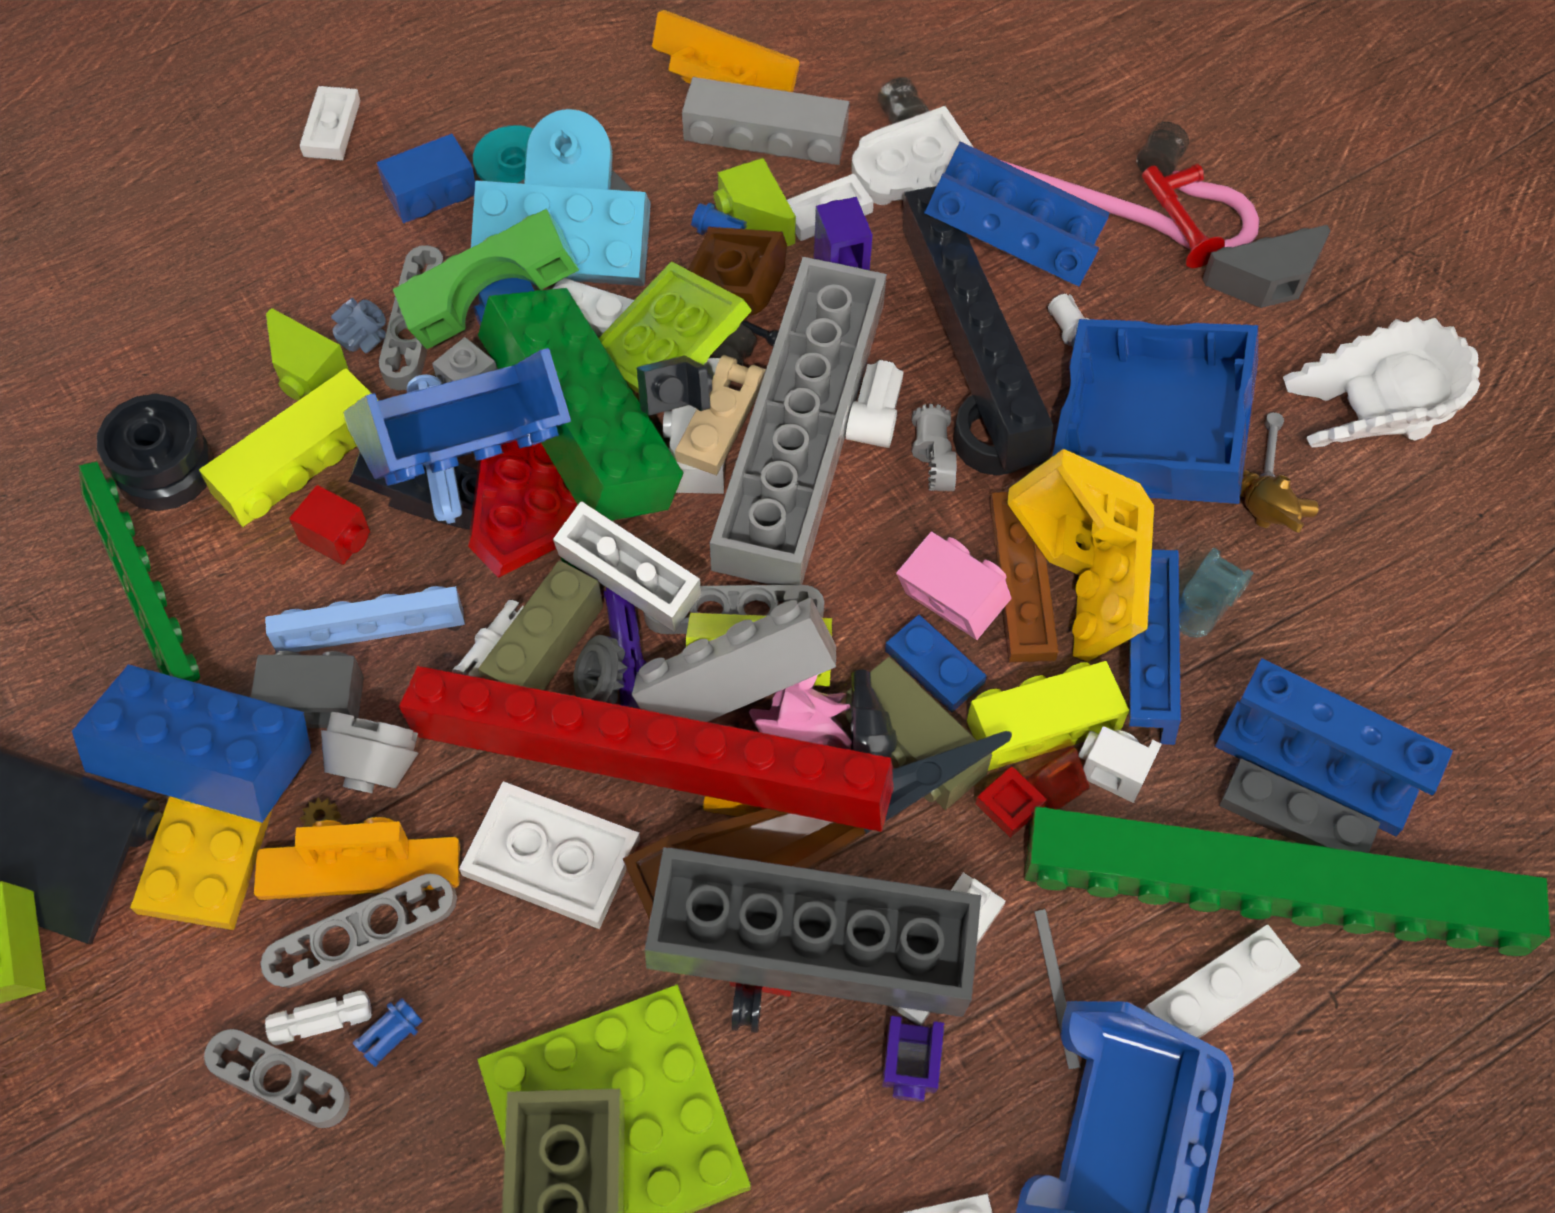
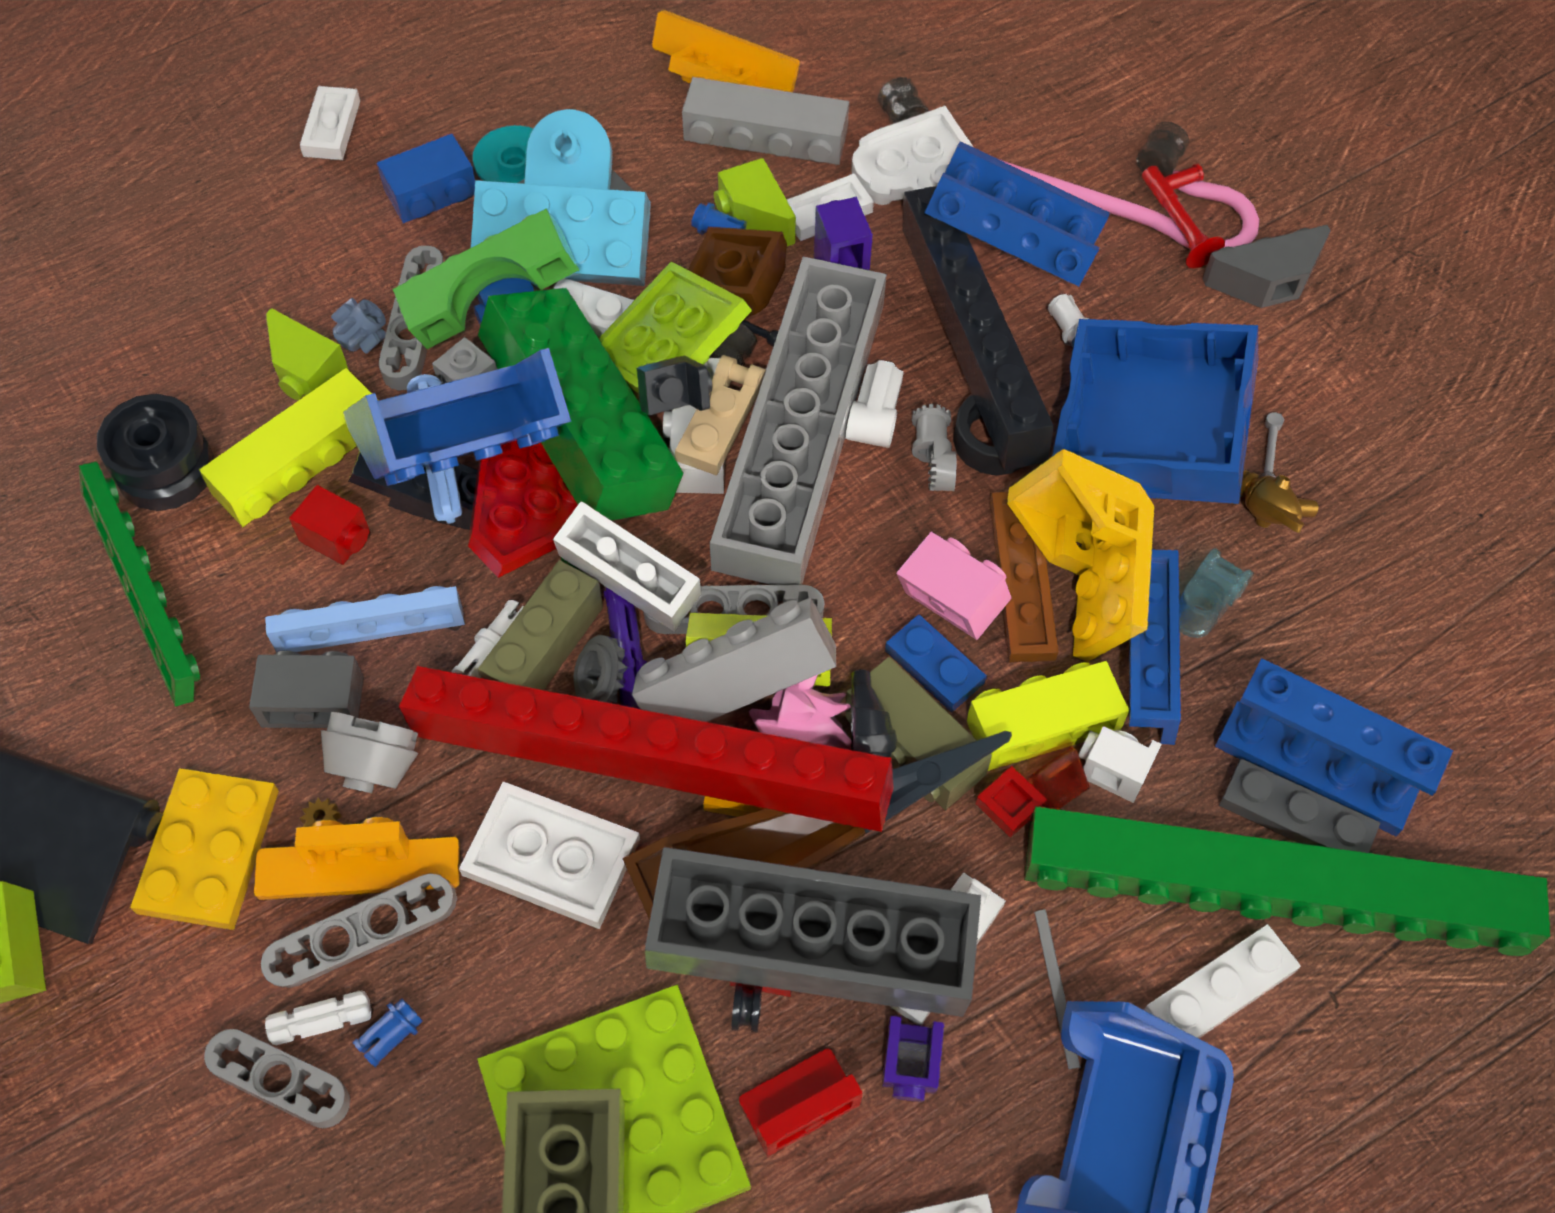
blue brick [72,664,312,823] -> none
white piece [1283,317,1480,447] -> none
none -> red panel [739,1049,863,1157]

